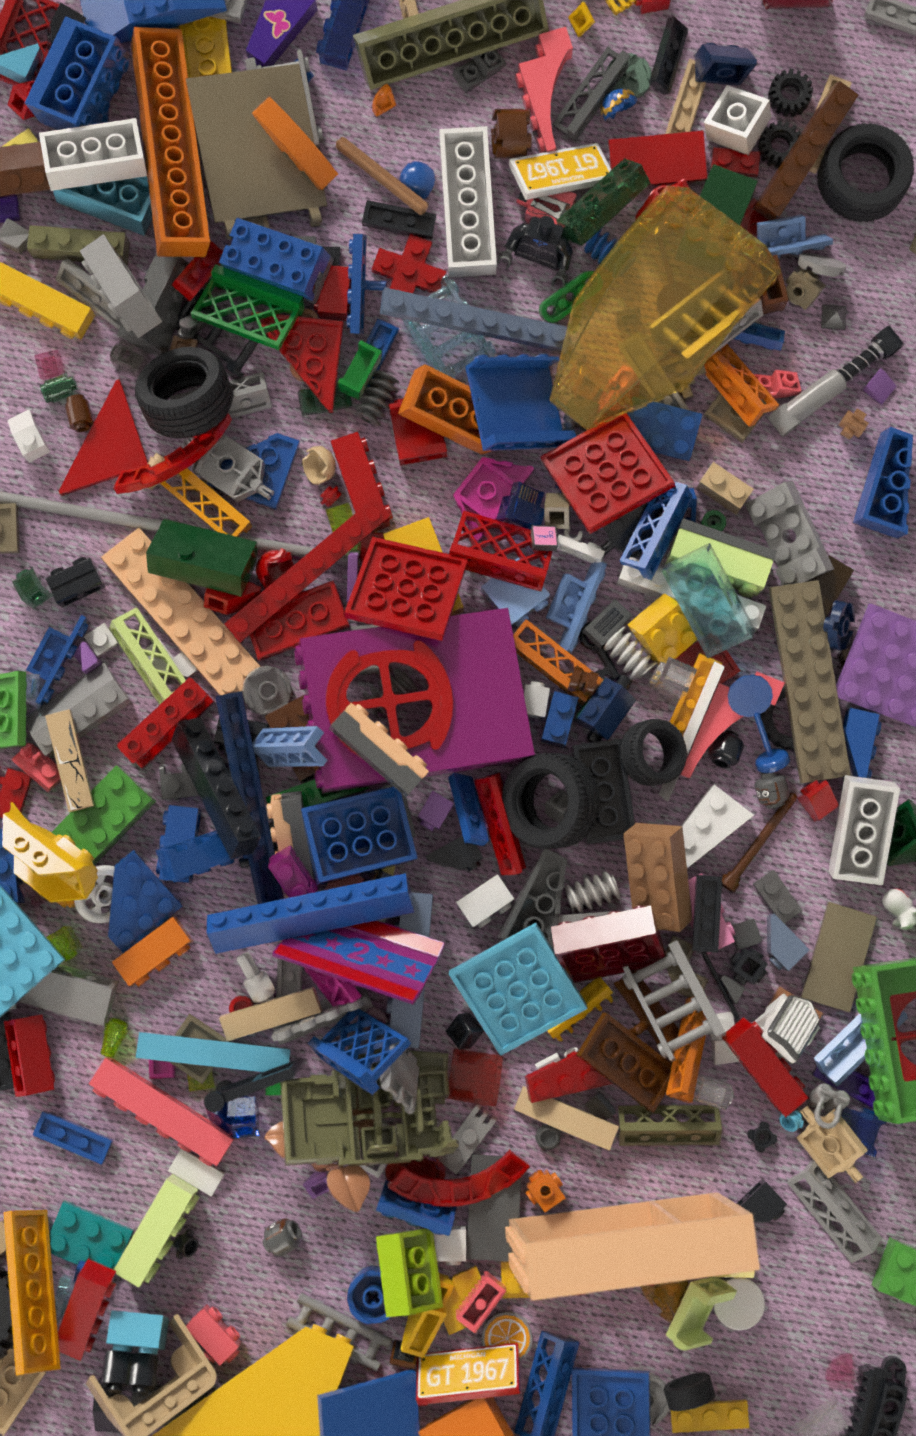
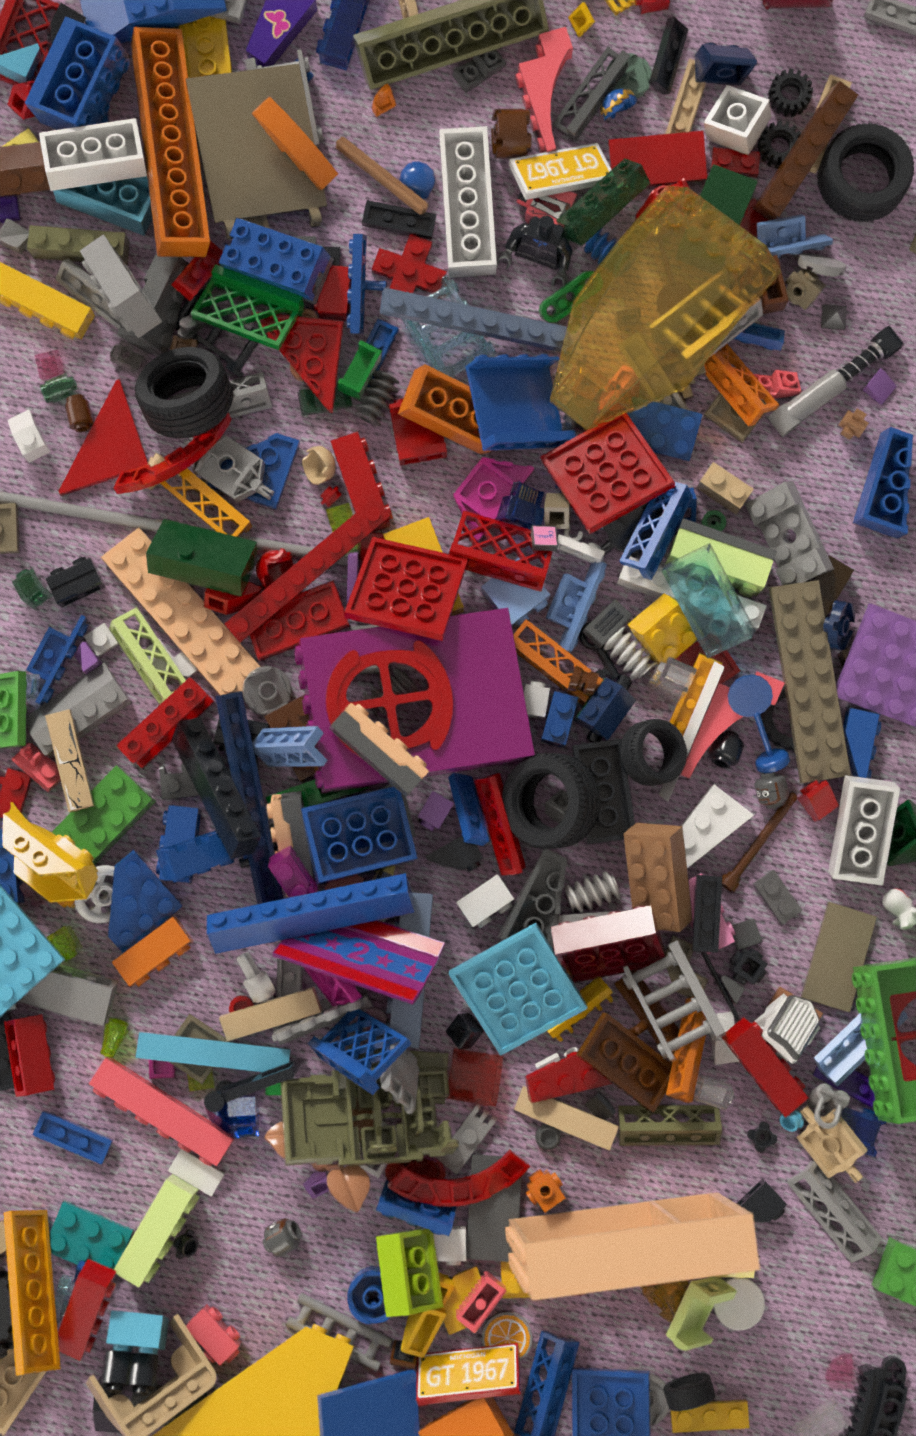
sand blue slope [767,914,810,971] -> none

